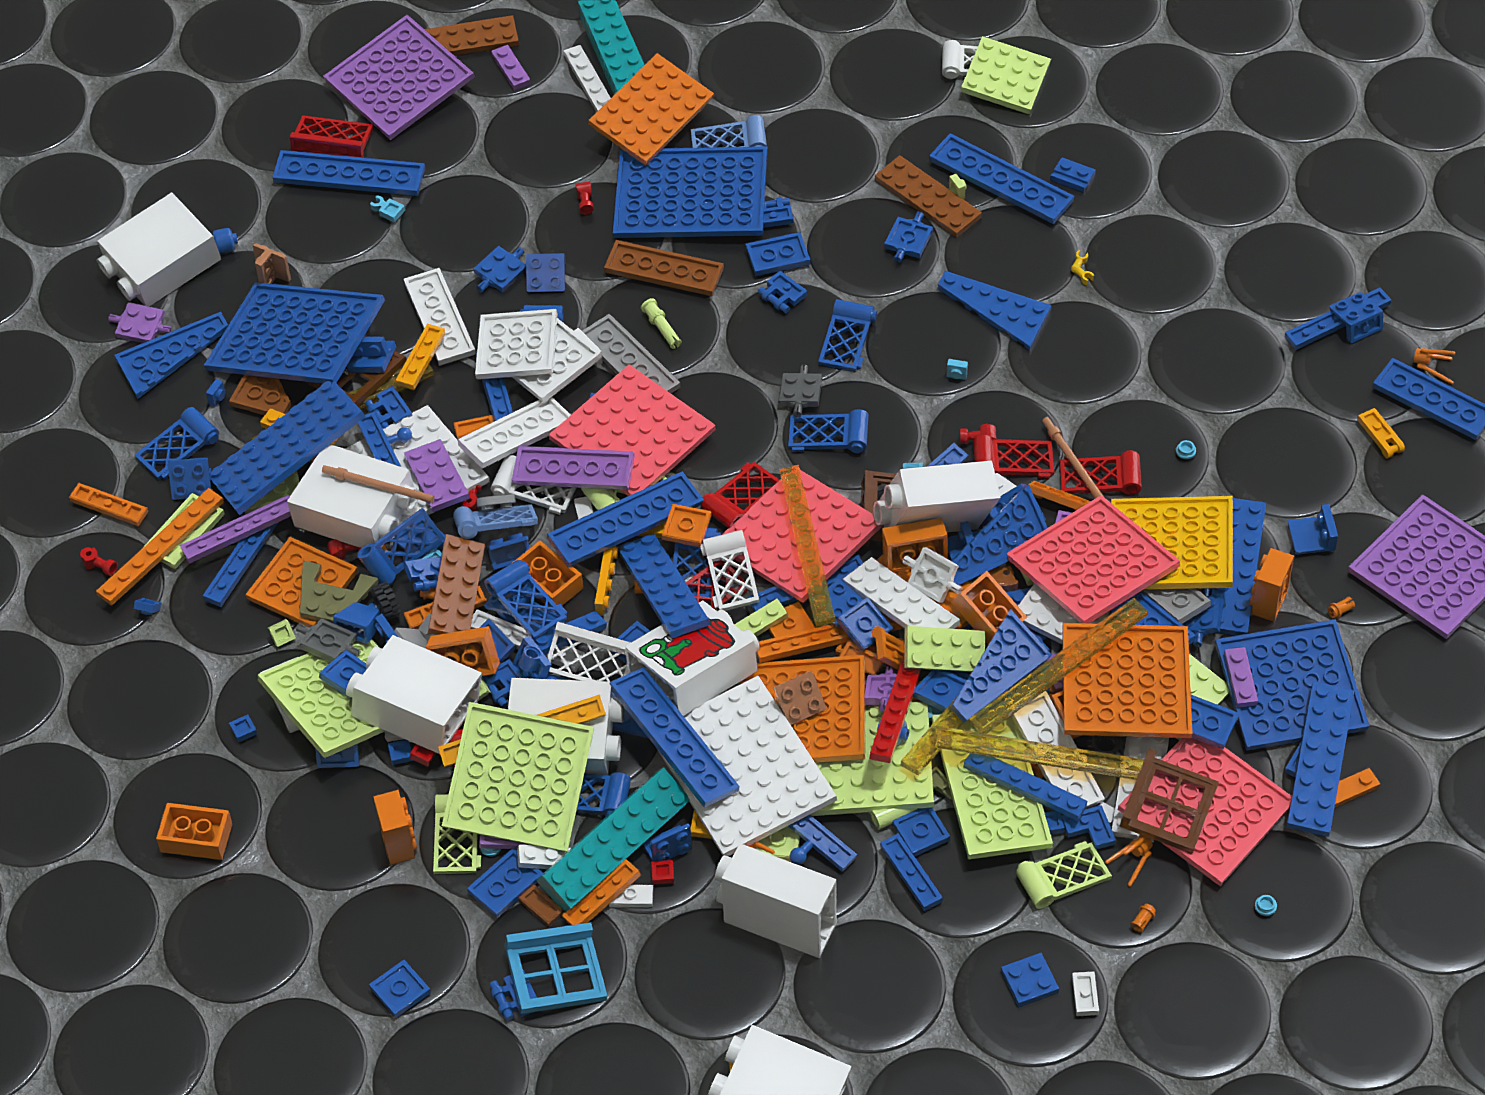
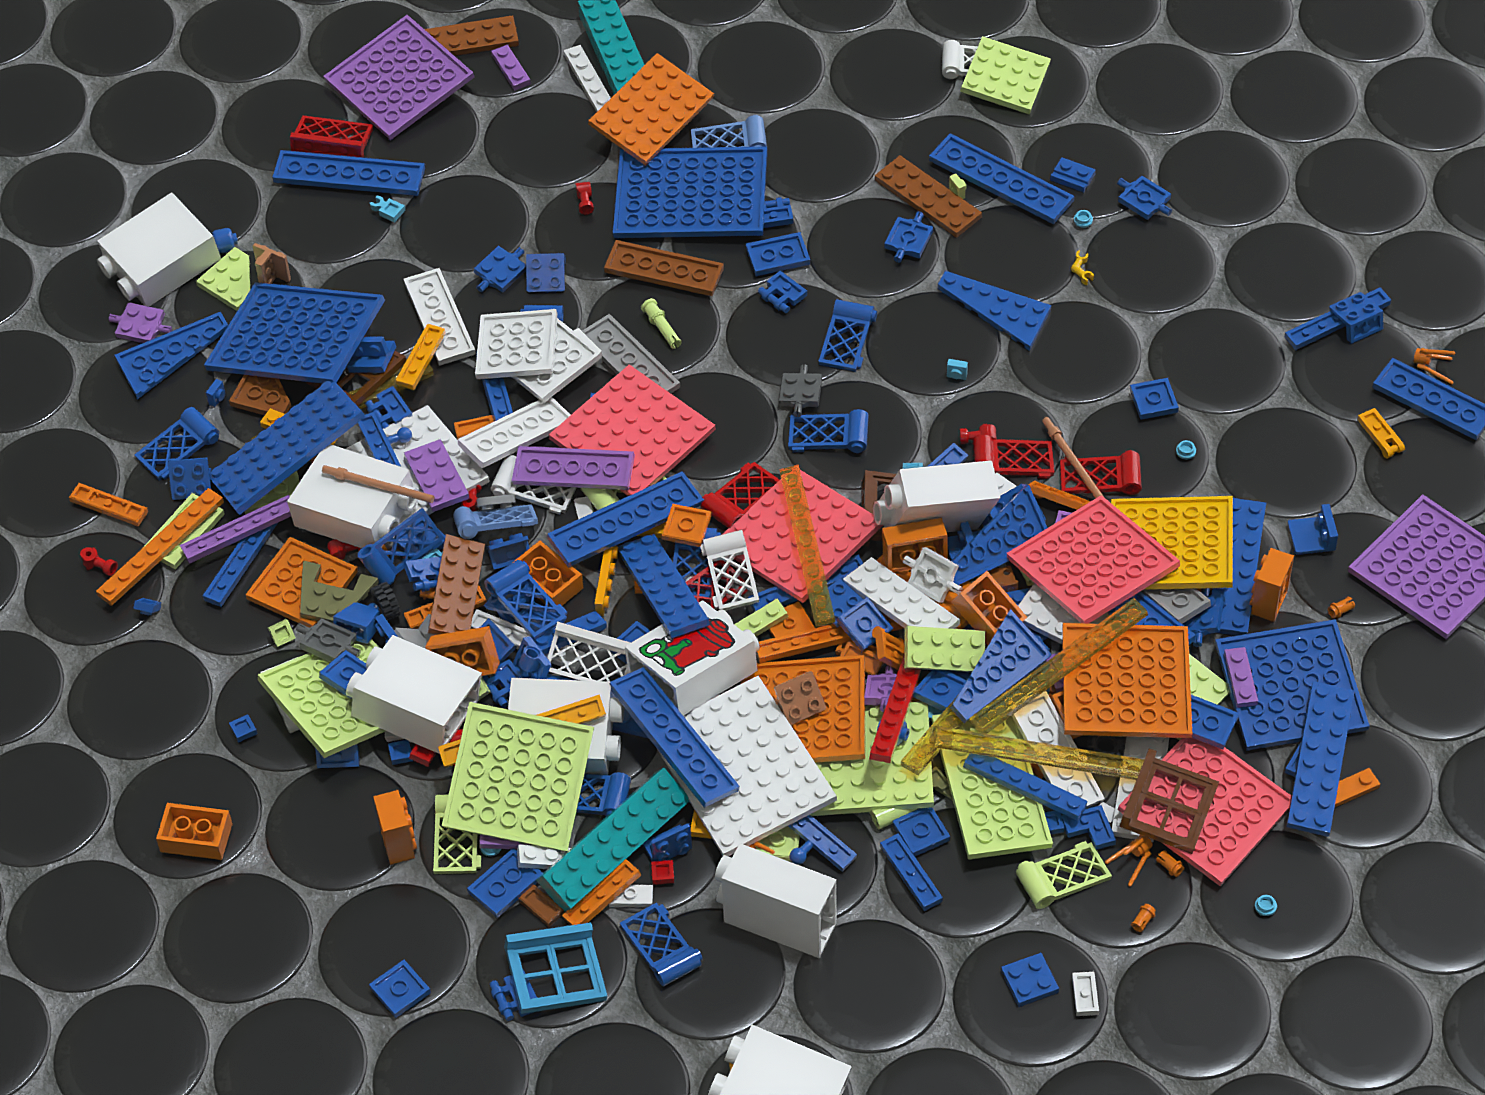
none -> yellowish green plate [196,247,251,311]
none -> blue piece [620,903,703,987]
none -> medium azure plate [1074,210,1093,228]
none -> blue plate [1117,176,1172,220]
none -> blue plate [1130,378,1179,420]
none -> orange pin [1156,850,1184,877]

